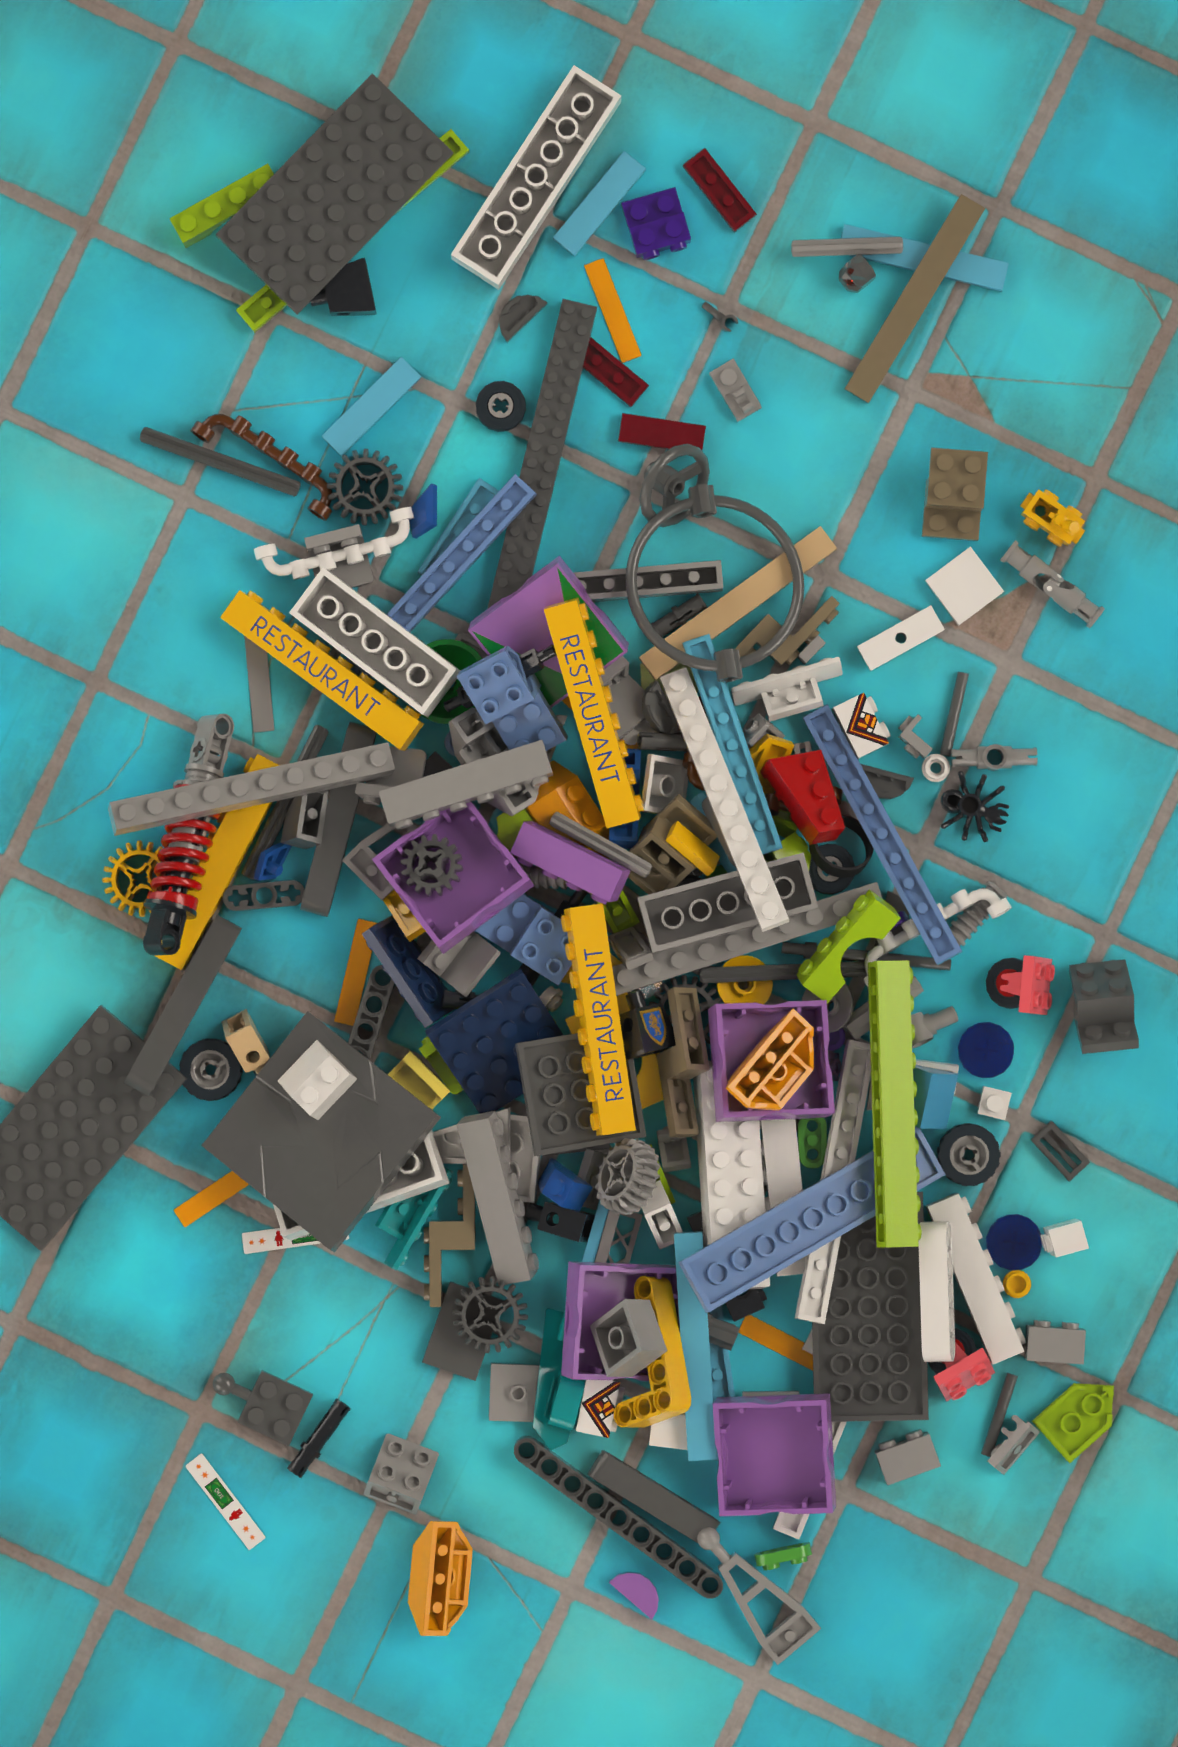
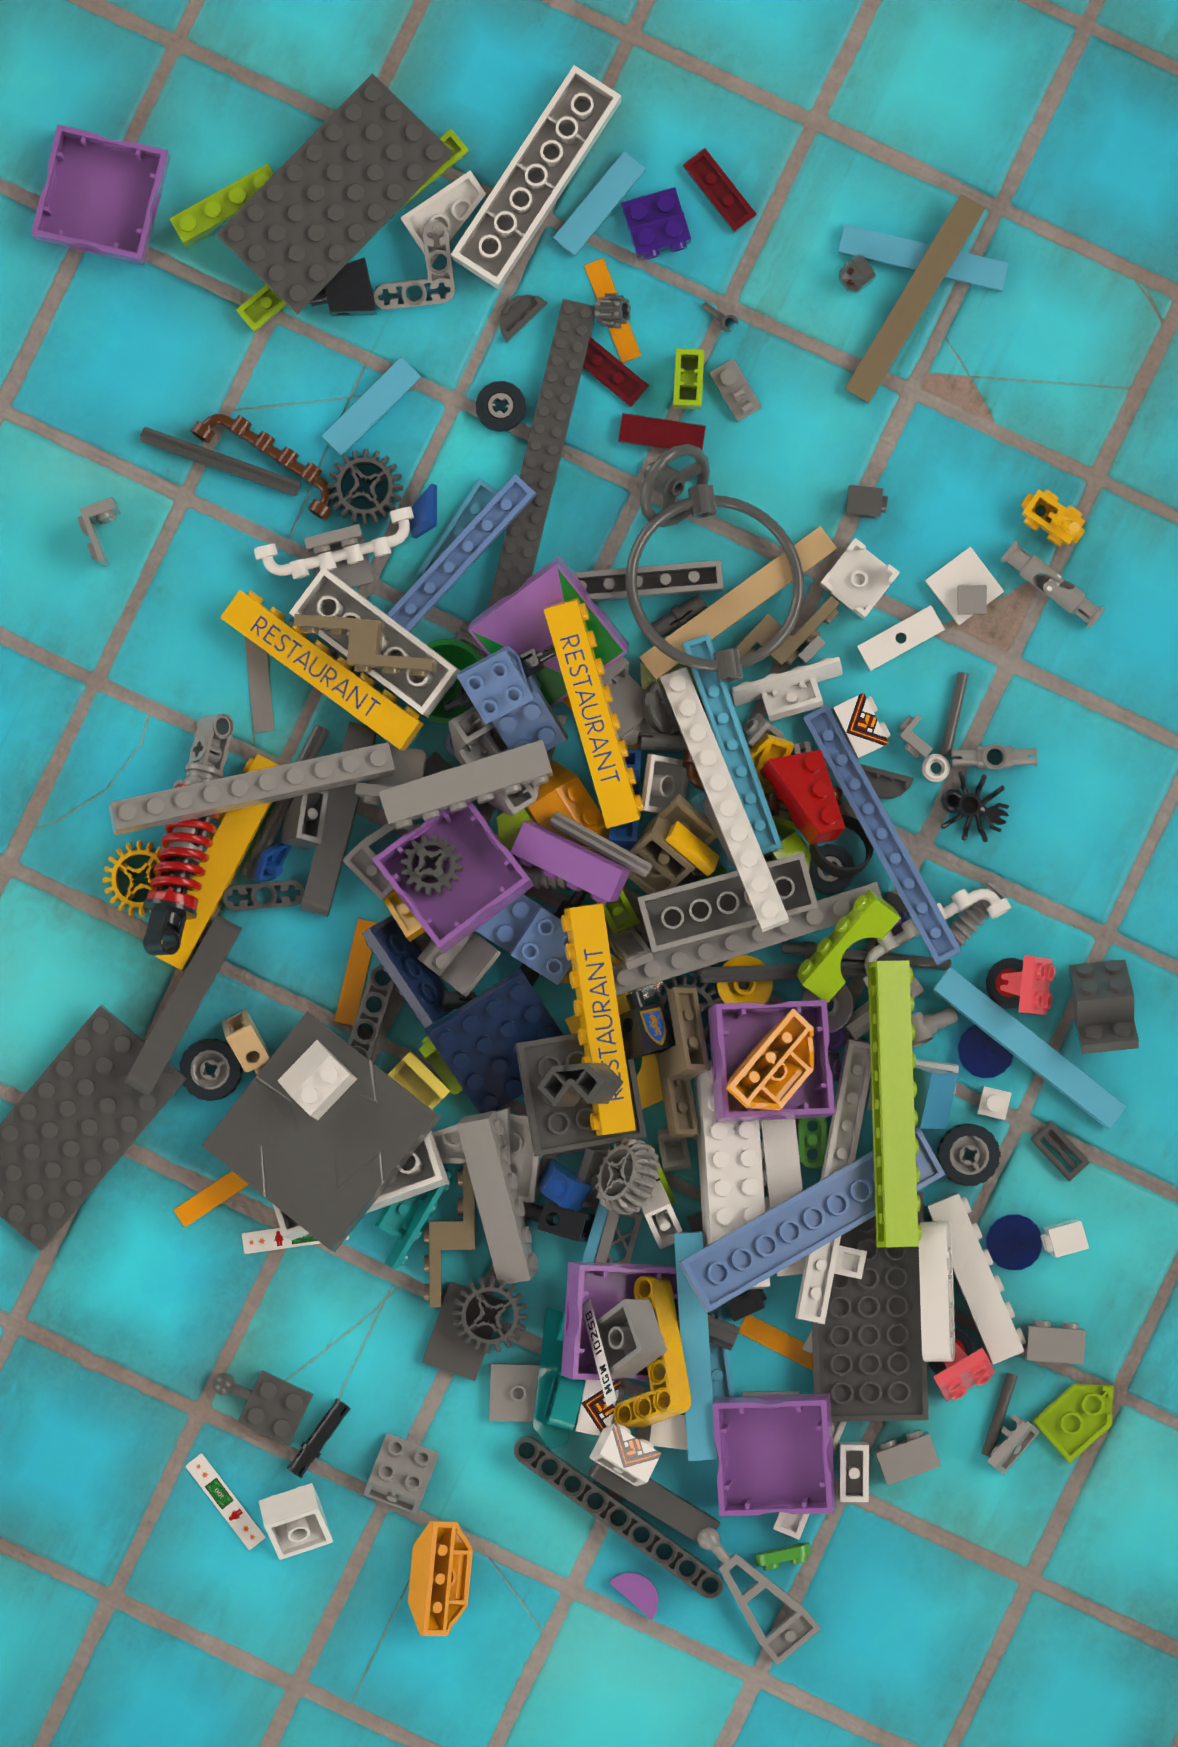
white plate [539,986,563,1012] -> none
light grey axle [791,237,903,257] -> none
dark tan bracket [922,447,988,541] -> none
yellow plate [1003,1270,1031,1298] -> none
none -> medium lavender tile [31,124,170,265]
none -> light grey bracket [77,497,121,567]
none -> white slope [258,1483,333,1560]
none -> dark tan bracket [294,614,437,677]
none -> light grey beam [374,220,455,310]
none -> white wing [400,170,486,265]
none -> dark grey brick [537,1063,623,1107]
none -> white sticker [582,1299,617,1407]
none -> white brick [589,1424,661,1486]
none -> dark grey gear [594,293,631,328]
none -> lime brick [673,348,704,410]
none -> white panel [819,538,900,620]
none -> white plate [834,1245,867,1279]
none -> white brick [838,1442,869,1502]
none -> dark grey brick [845,485,888,519]
none -> medium azure tile [932,967,1127,1130]
none -> light grey tile [957,585,987,615]

